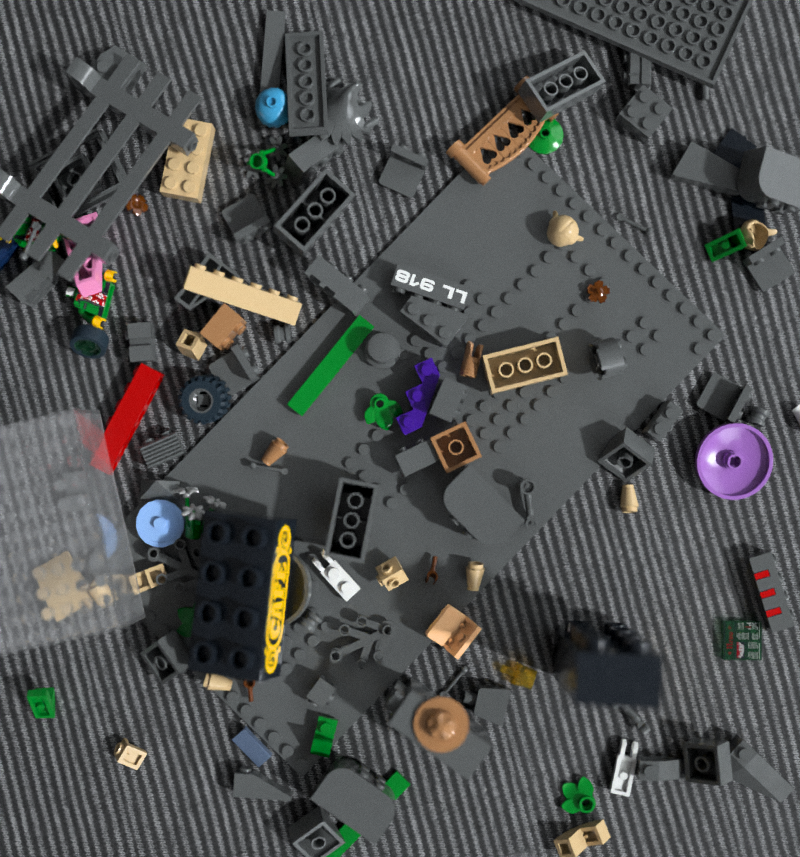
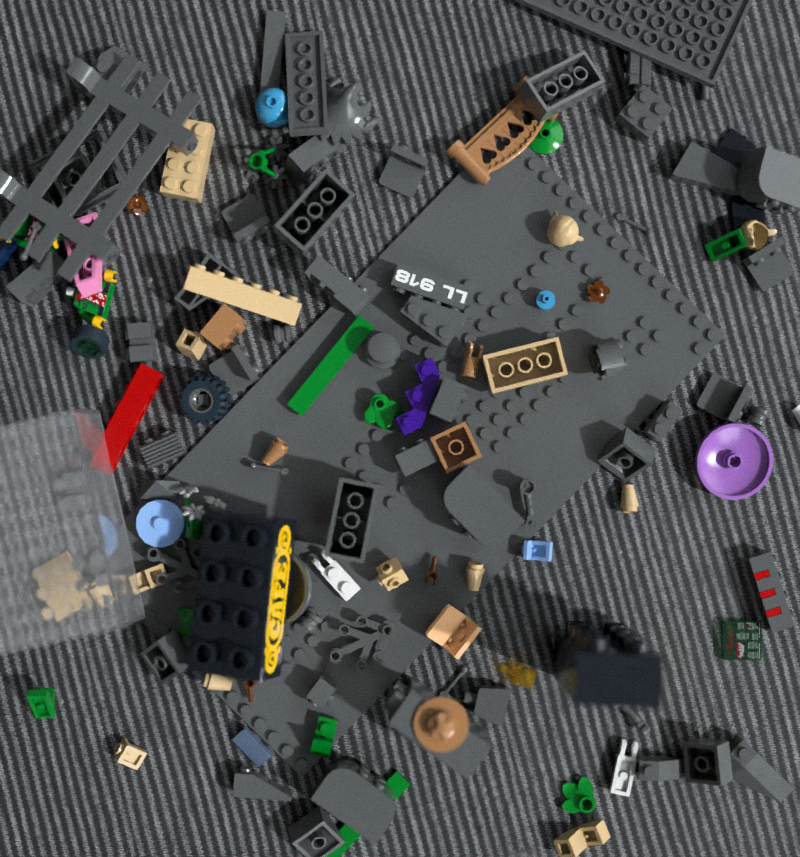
none -> light blue bracket [521,540,553,562]
none -> dark azure tile [535,290,555,310]

